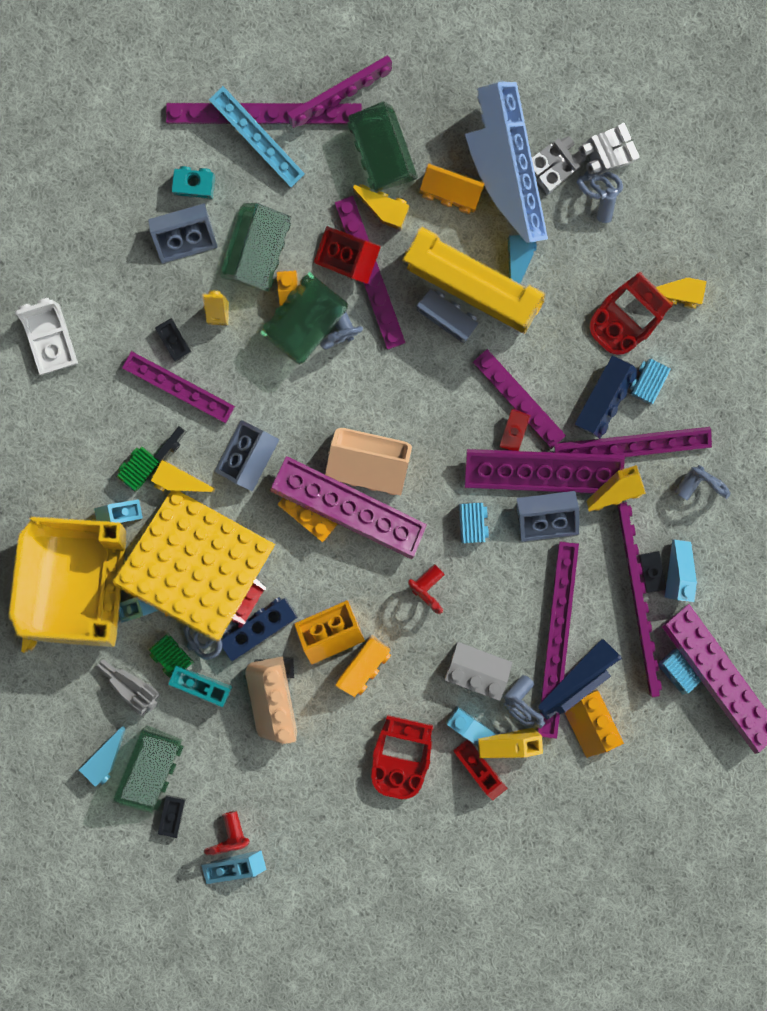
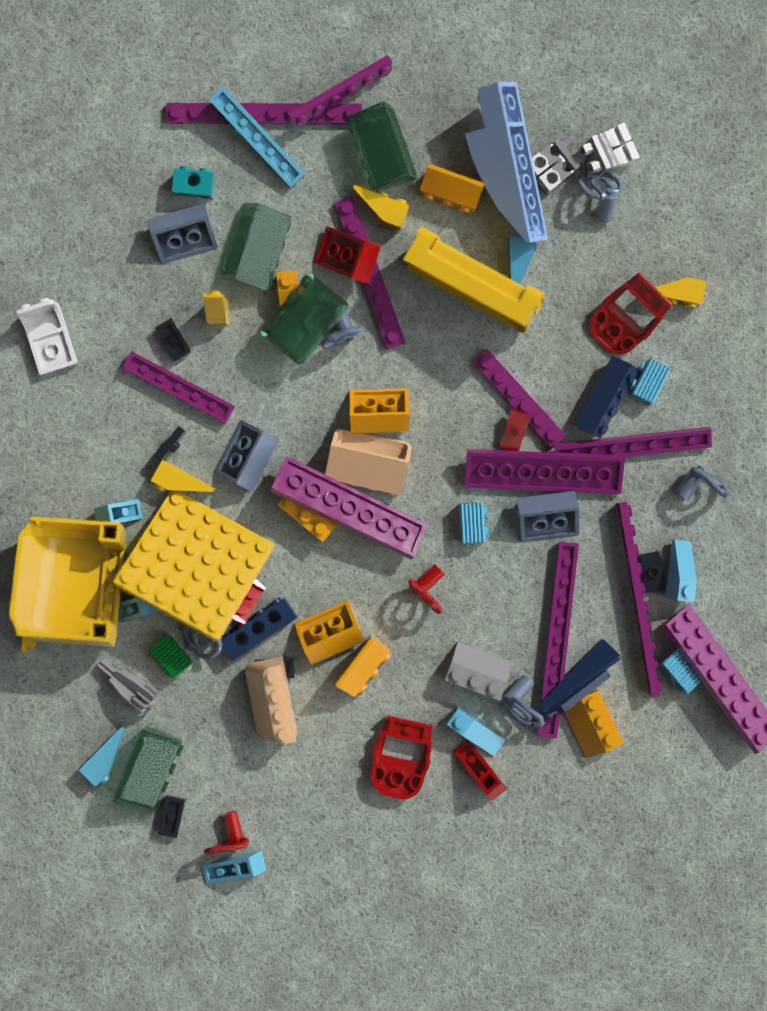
green brick [116,446,161,492] -> none
teal slope [168,666,232,707] -> none
sand blue slope [417,289,478,344] -> none
yellow slope [478,728,543,758] -> none
yellow slope [586,465,646,511] -> none
none -> light orange slope [350,388,410,434]

